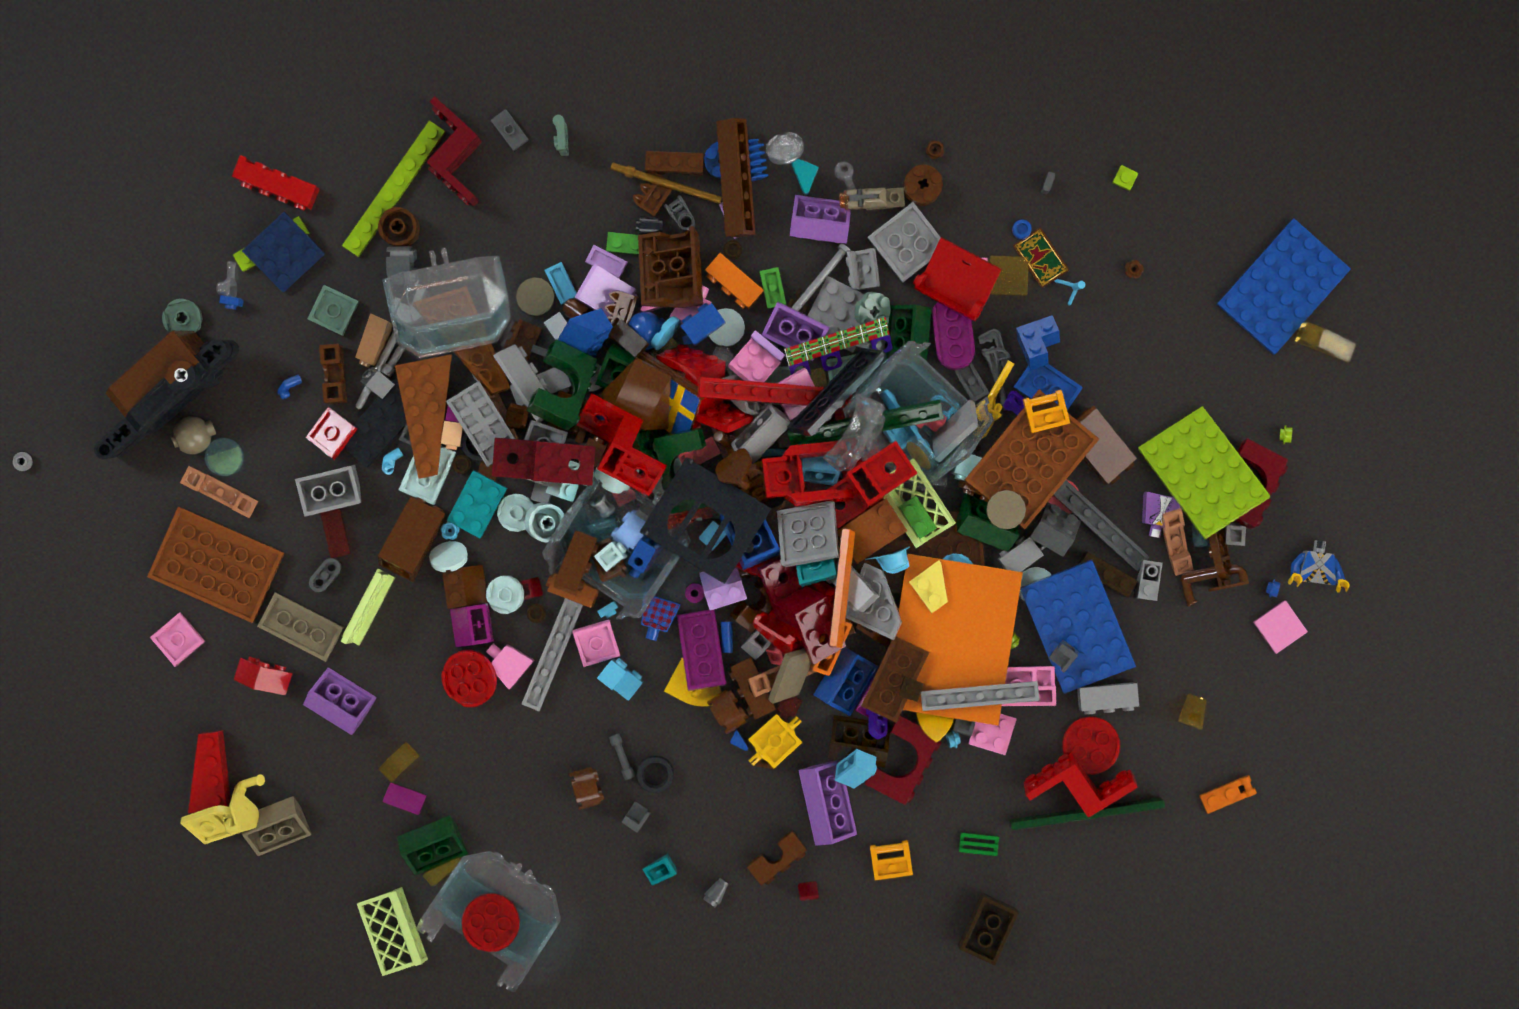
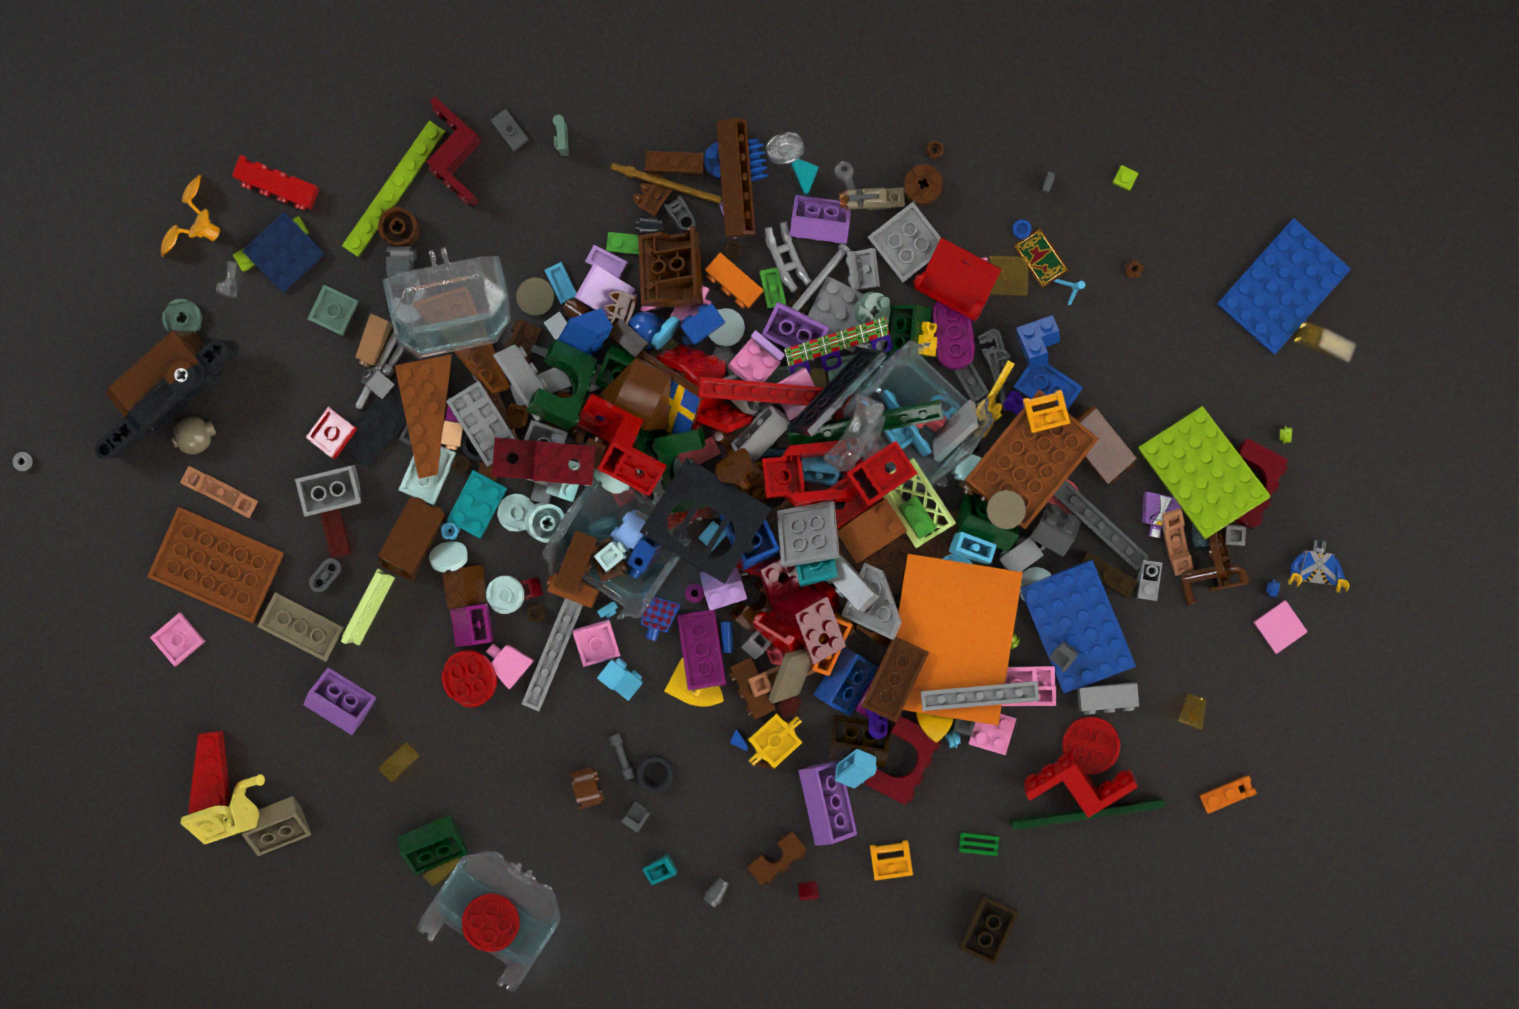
clear light blue tile [205,438,244,476] -> none
blue plate [219,295,244,310] -> none
red brick [234,656,292,695] -> none
blue arm [277,374,302,399] -> none
reddish brown arch [319,344,347,404] -> none
yellowish green fence [357,887,428,976] -> none
medium azure arm [382,447,403,475] -> none
magenta slope [382,782,427,815] -> none
light grey bush [590,493,615,518] -> none
reddish brown brick [707,689,749,734] -> none
orange tile [829,529,855,648] -> none
medium azure piece [865,546,910,574] -> none
dark brown plate [898,677,924,702] -> none
tile [905,436,937,471] -> none
light yellow wing [909,560,948,613] -> none
none -> light orange plant [161,174,220,258]
none -> light grey piece [765,222,812,292]
none -> yellow plate [917,322,937,357]
none -> medium azure brick [949,532,997,565]

